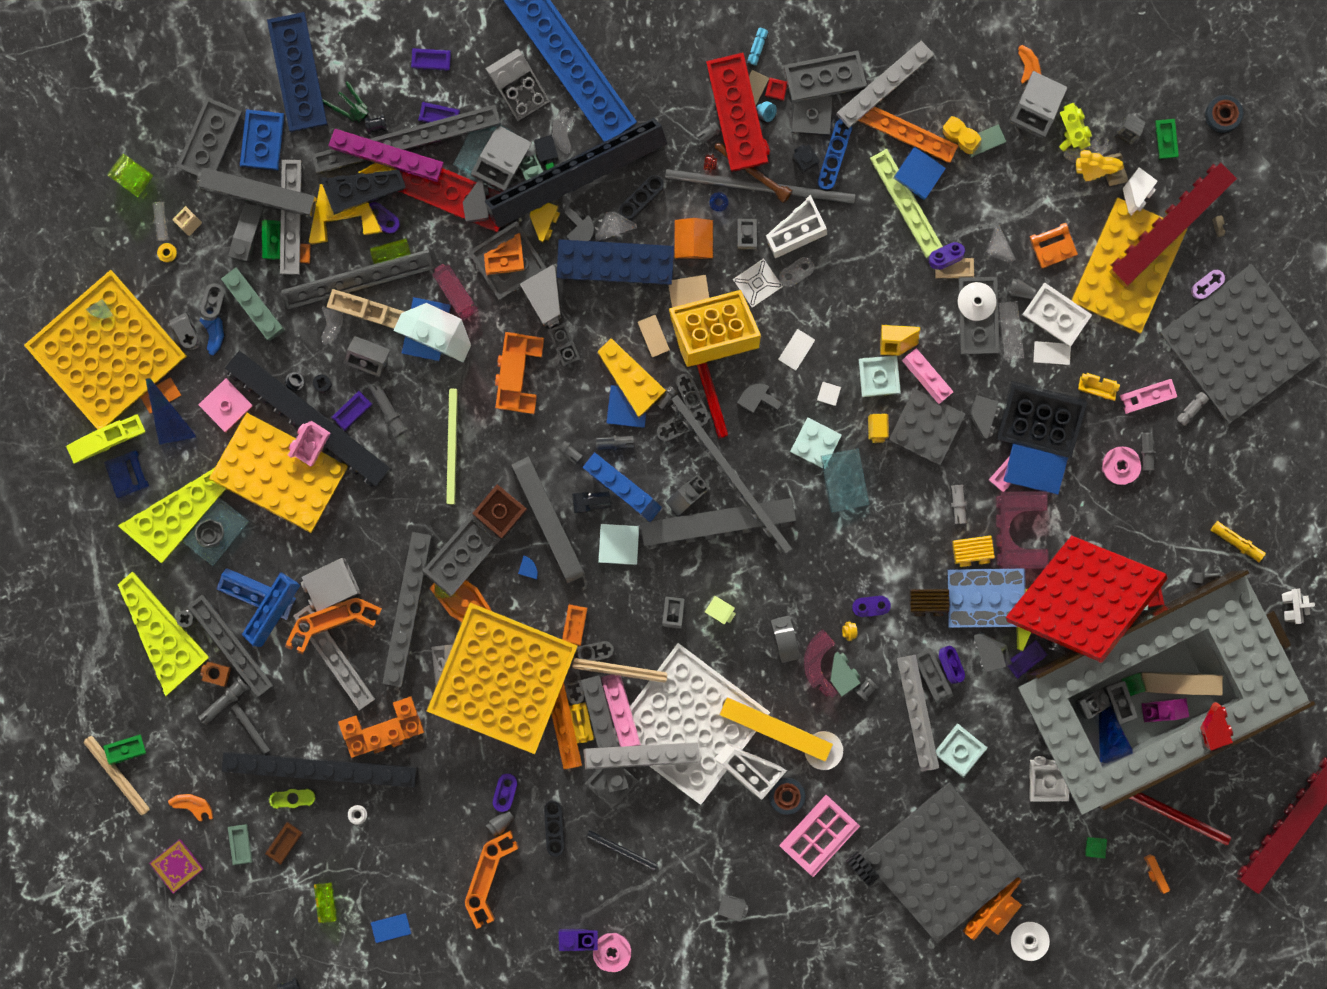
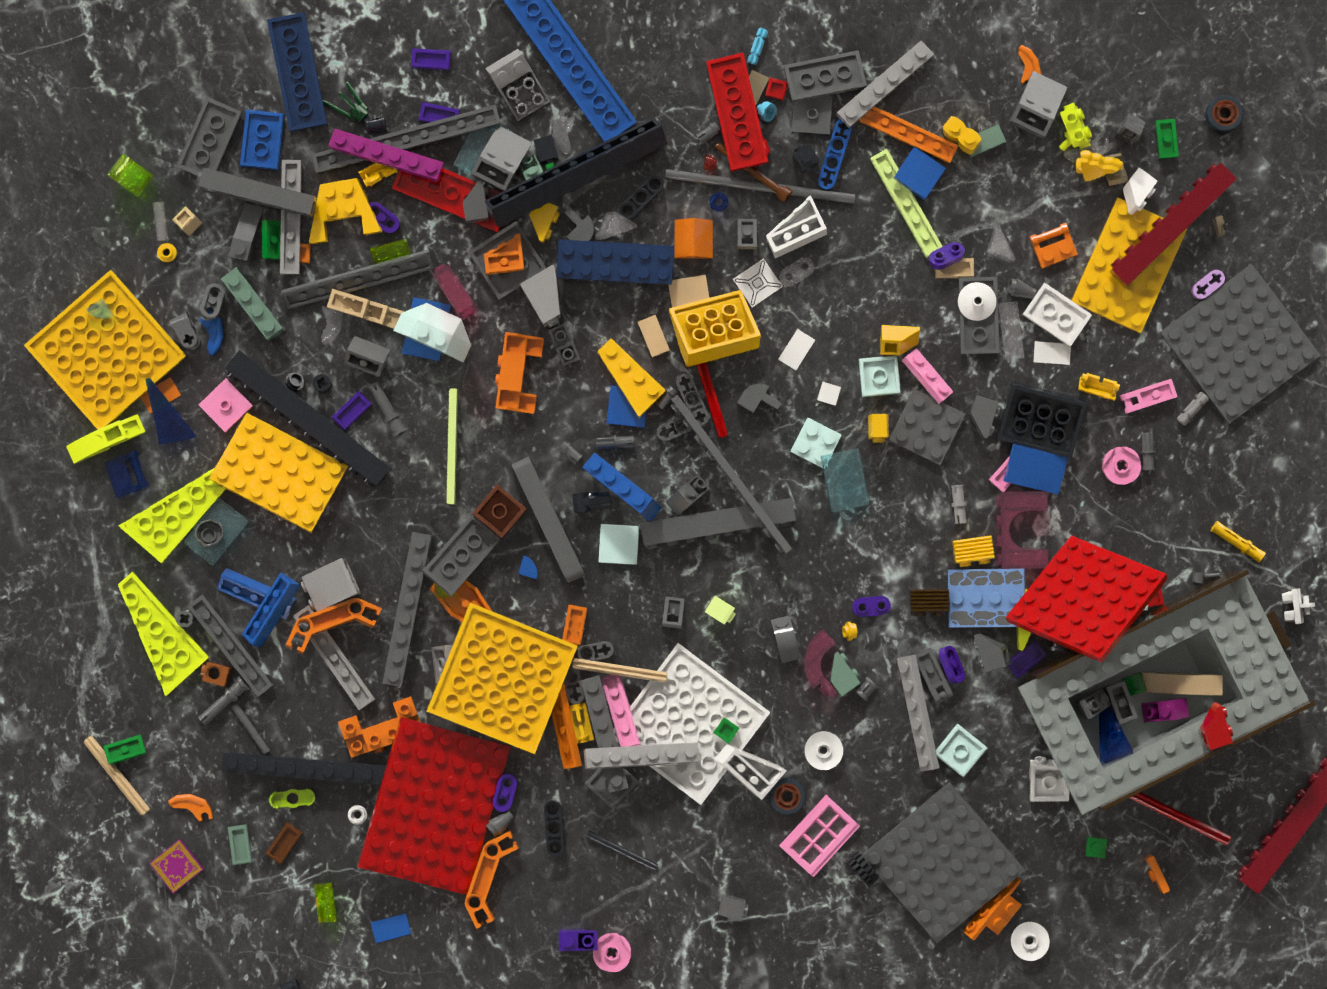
bright pink bracket [288,421,331,466] -> none
black wing [320,170,406,215] -> none
yellow tile [719,697,833,762] -> none
none -> red plate [357,717,510,895]
none -> green plate [713,717,739,744]

